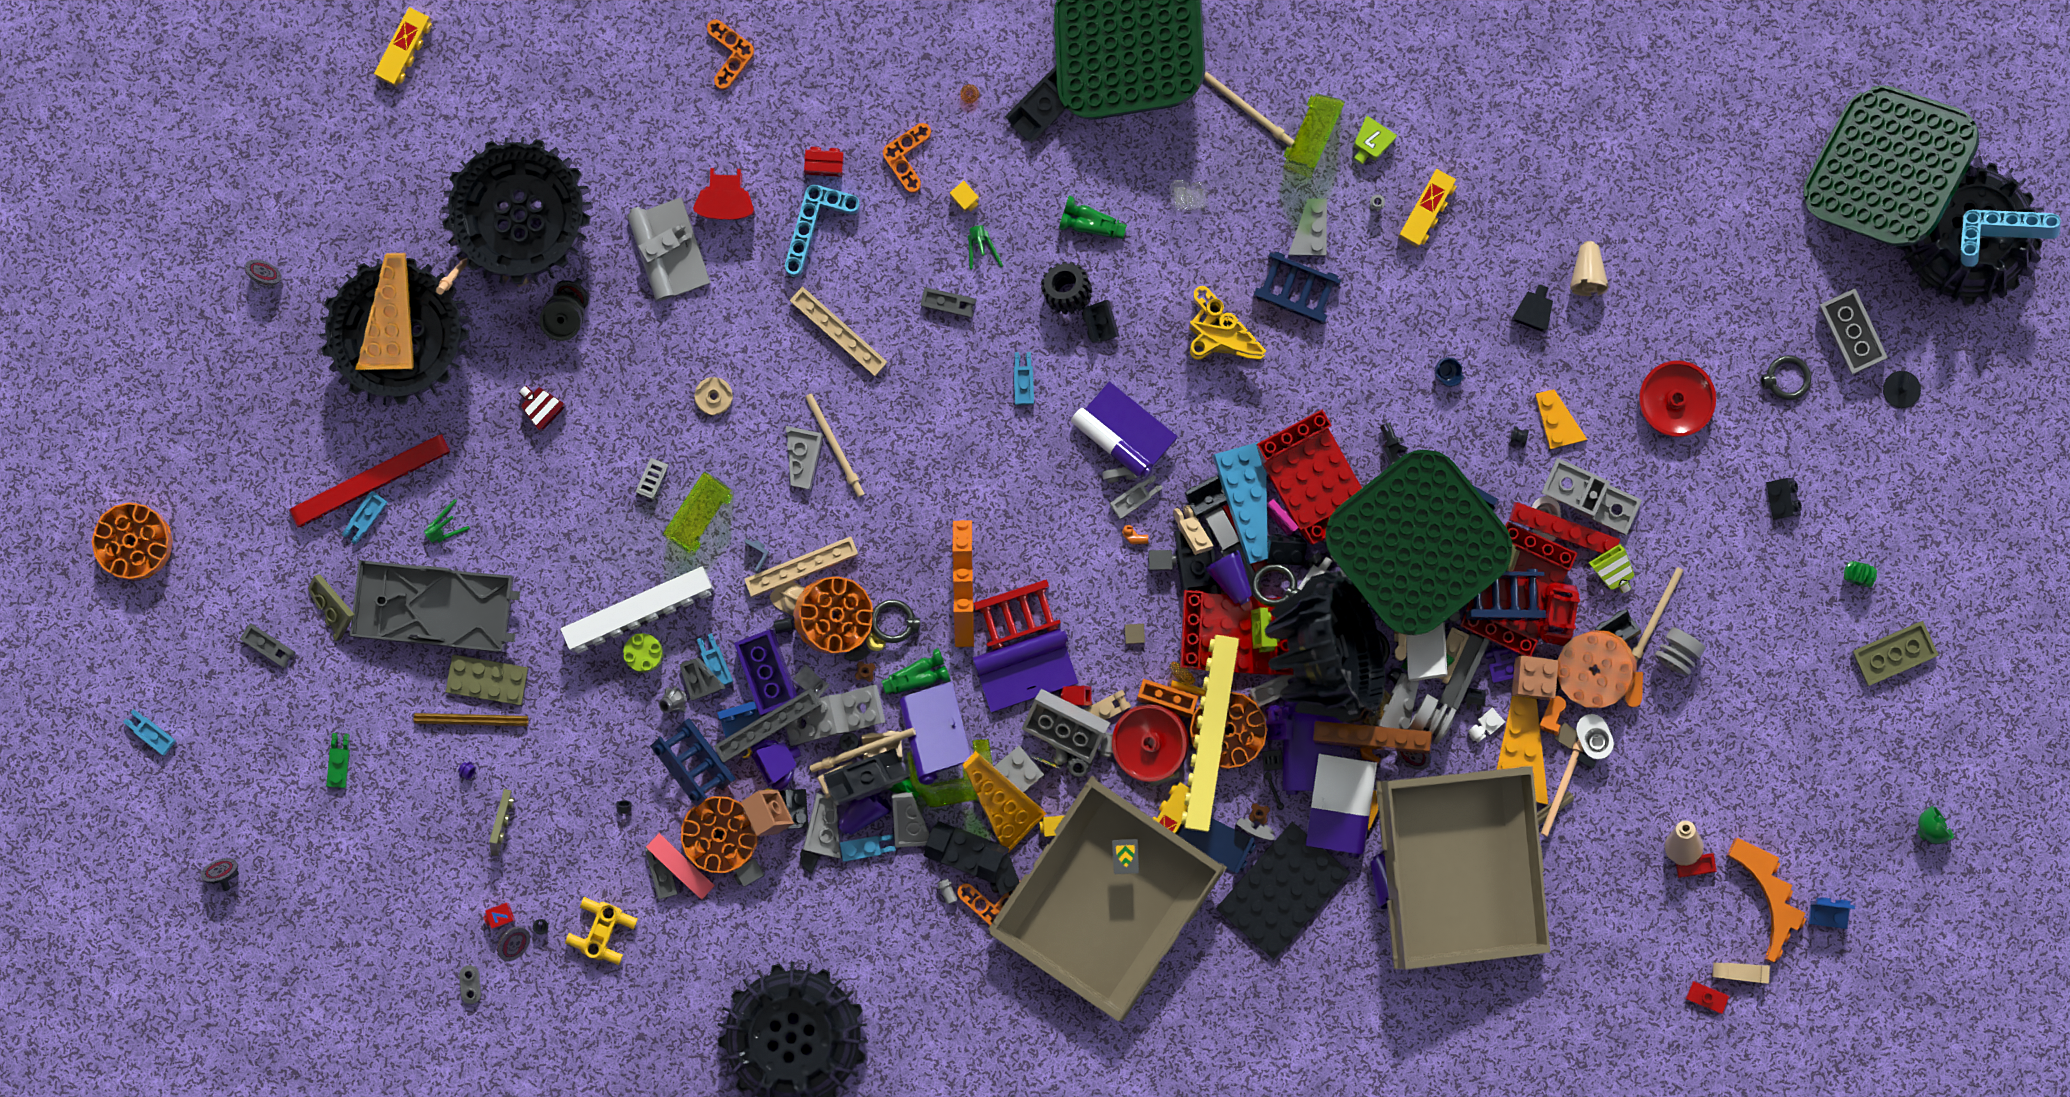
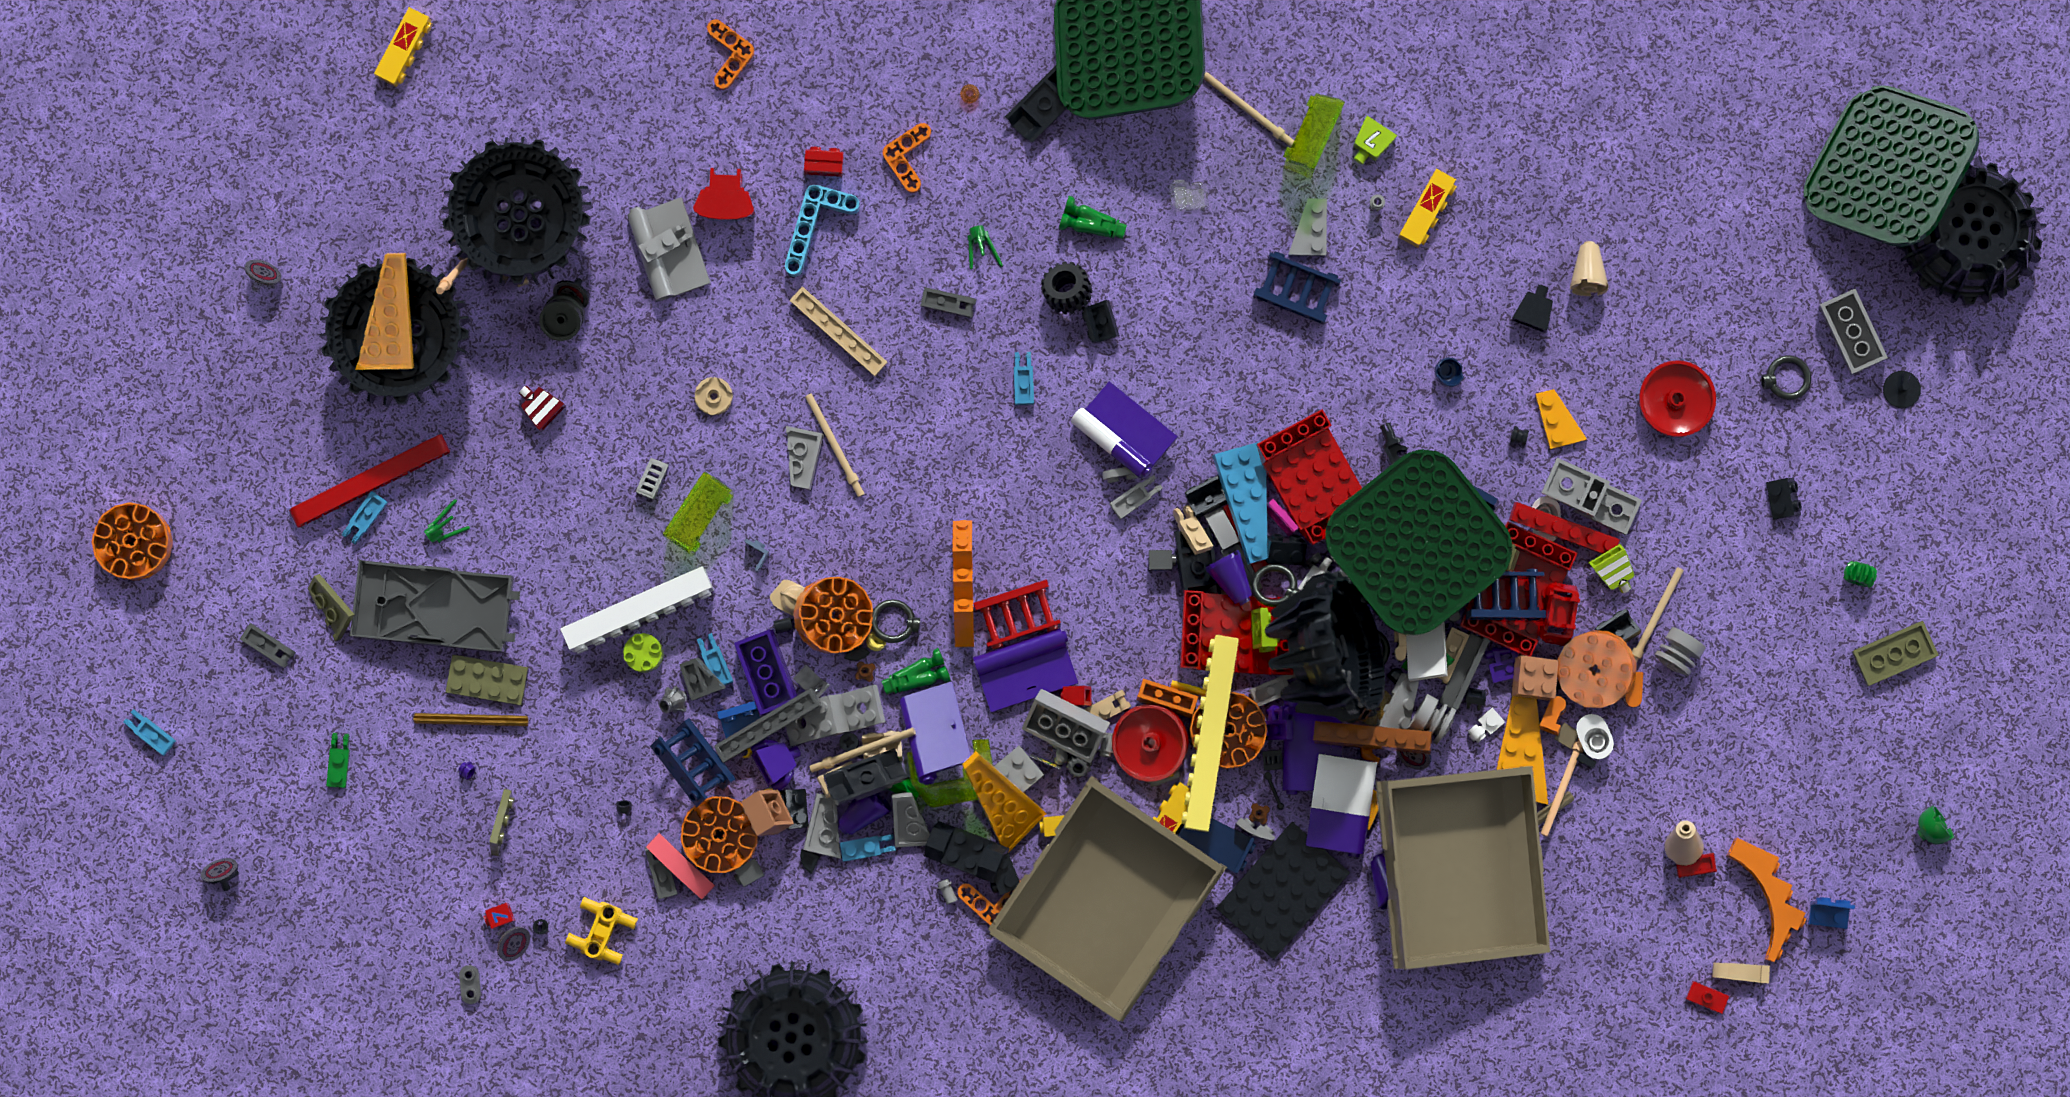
tan plate [744,536,859,598] -> none
yellow brick [950,180,979,212] -> none
dark grey sticker [1112,839,1139,874] -> none
orange arm [1122,525,1148,544] -> none
dark tan tile [1125,623,1145,644] -> none
clear yellow gear [1169,661,1195,686] -> none
yellow piece [1189,286,1266,360] -> none
medium azure beam [1961,210,2061,267] -> none

